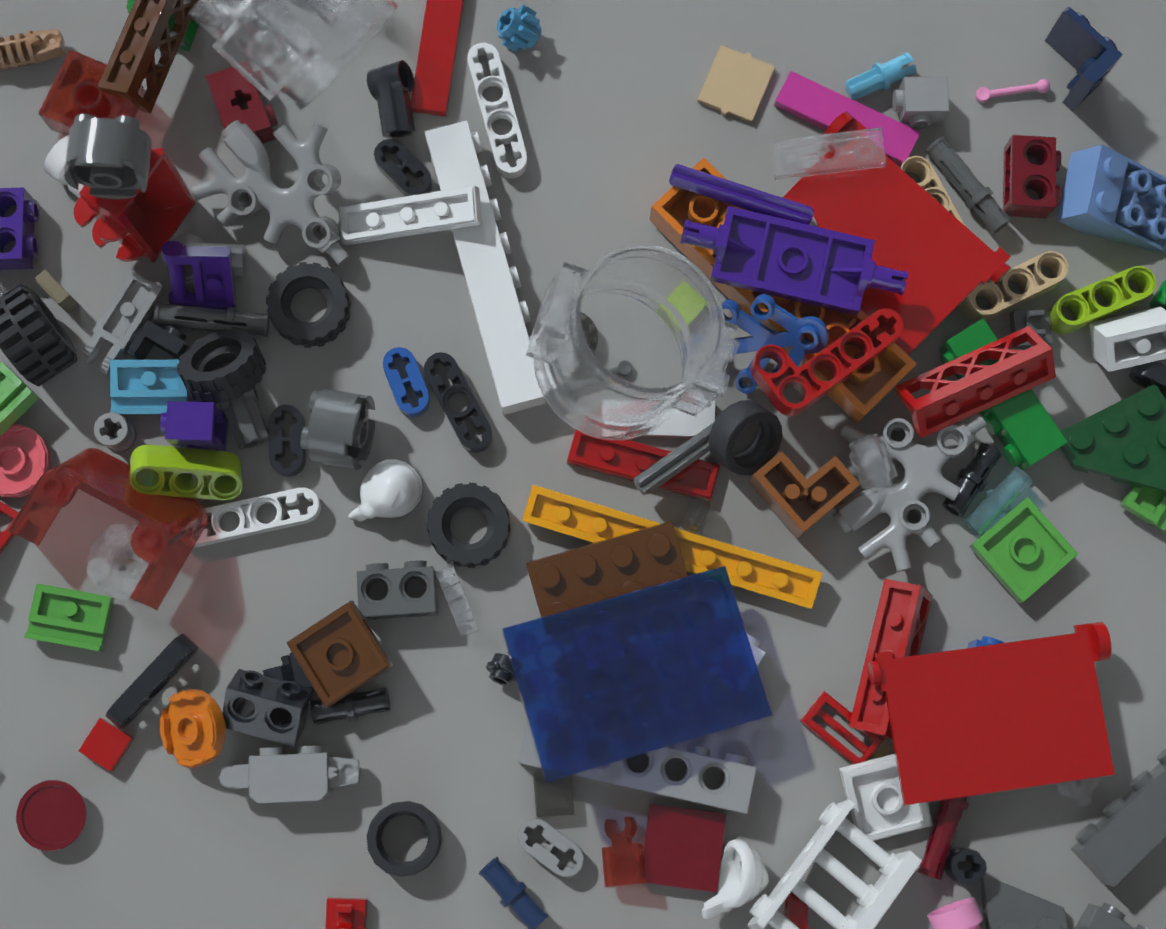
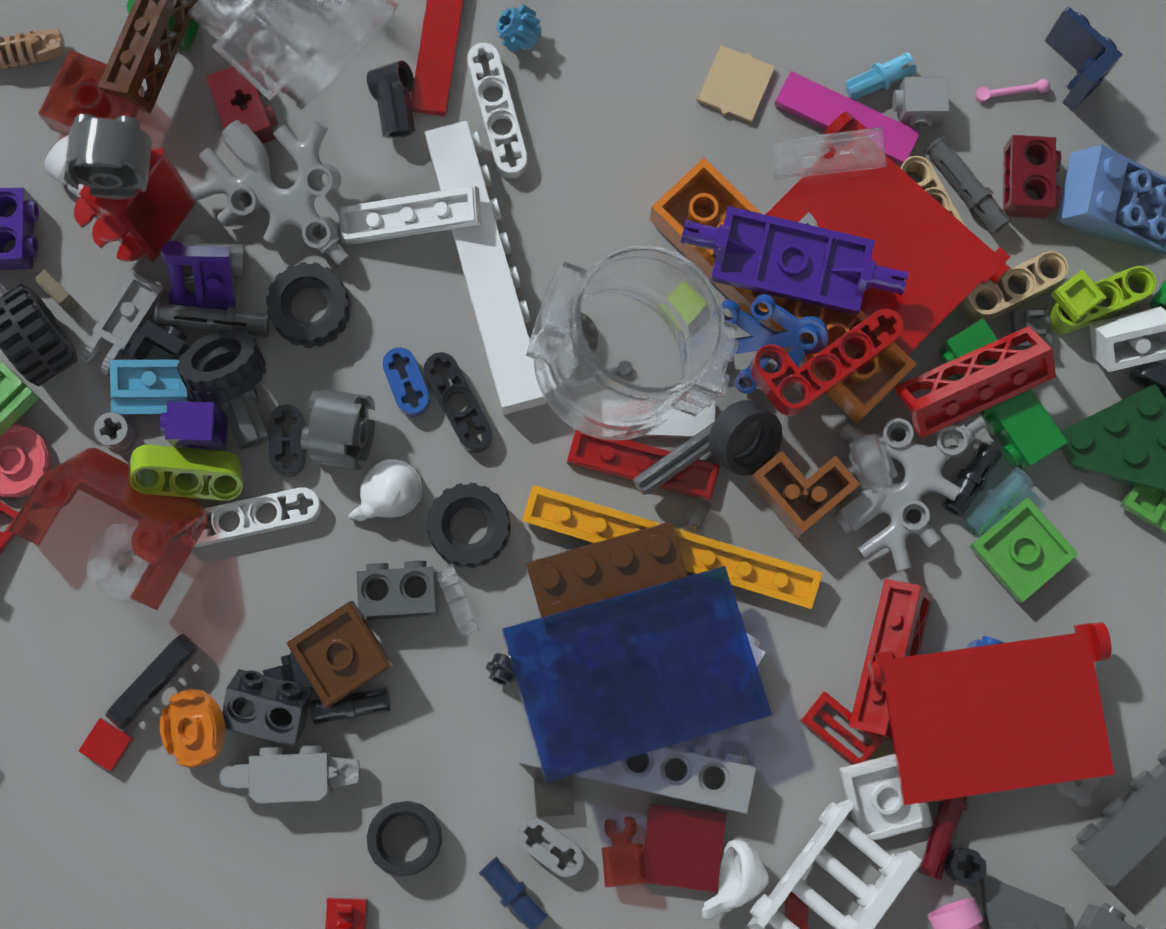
dark red piece [16,780,86,851] -> none
bright green plate [24,583,115,652] -> none
black beam [374,139,433,197] -> none
dark purple axle [669,164,814,225] -> none
none -> lime tile [1051,269,1107,323]

